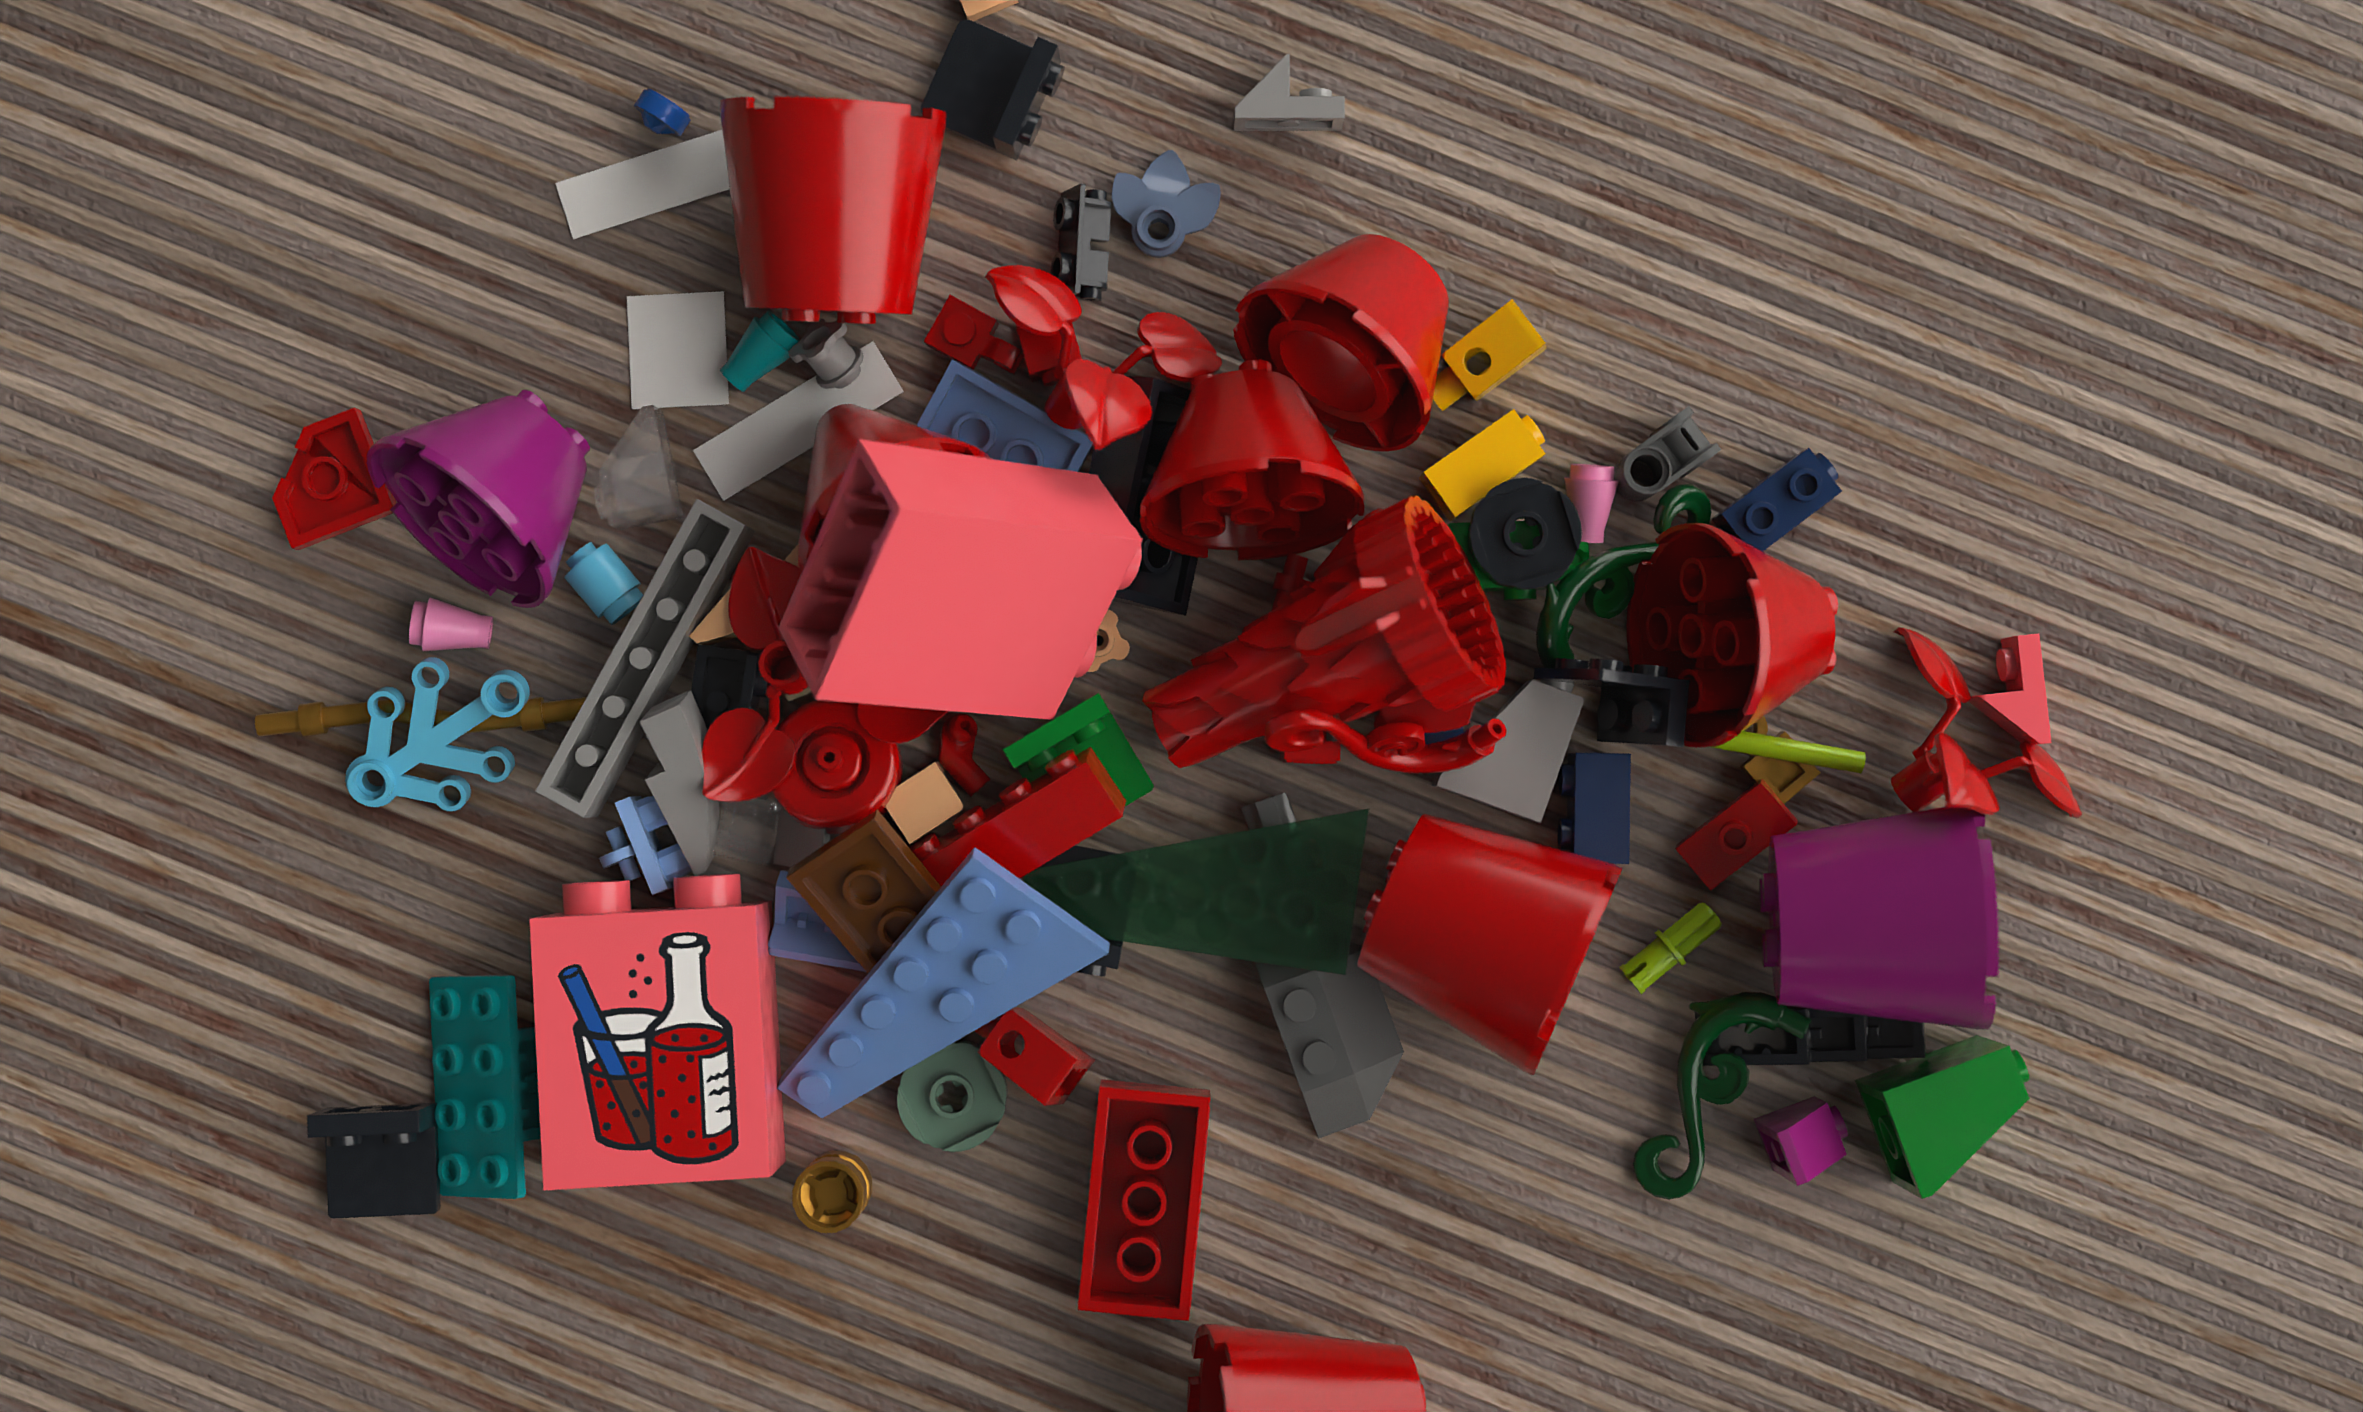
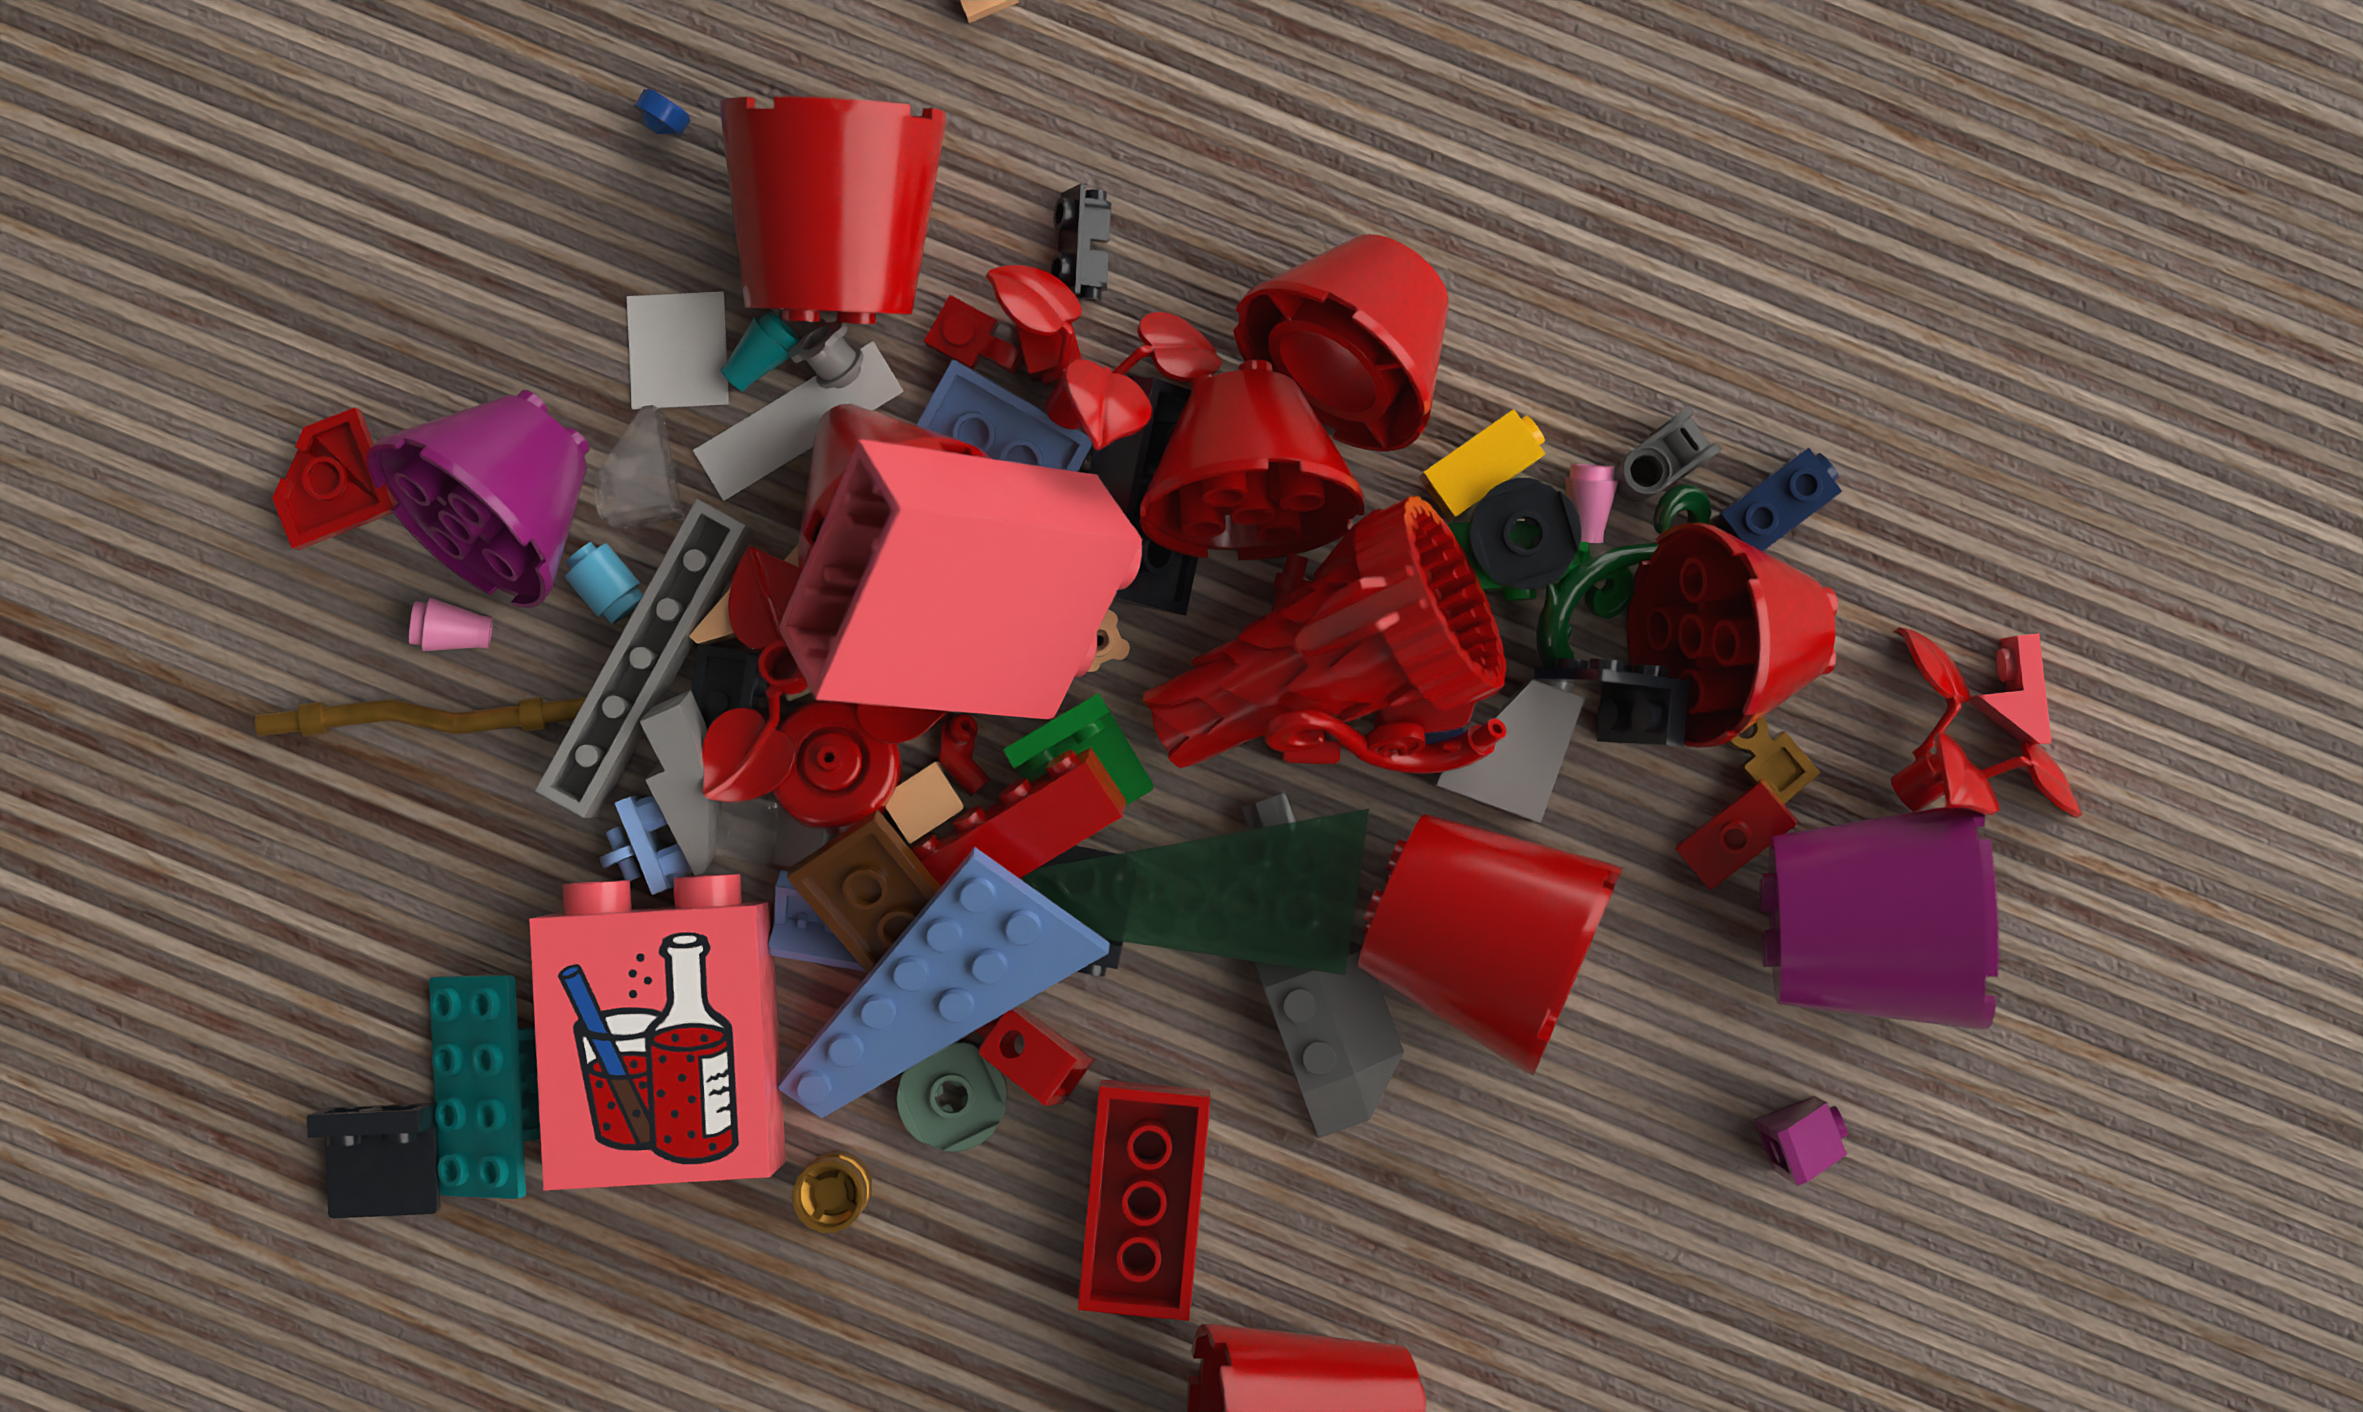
medium azure plant [345,657,530,812] -> none
white sticker [555,130,730,239] -> none
black bracket [921,19,1065,161] -> none
sand blue plate [1112,150,1221,258] -> none
light grey slope [1234,54,1345,131] -> none
yellow torso [1433,299,1546,412] -> none
dark blue brick [1557,753,1631,864] -> none
lime axle [1619,902,1722,995] -> none
dark green plant [1633,992,1812,1200] -> none
black slope [1695,1006,1926,1066] -> none
lime bar [1711,731,1866,774] -> none
green slope [1855,1035,2029,1199] -> none

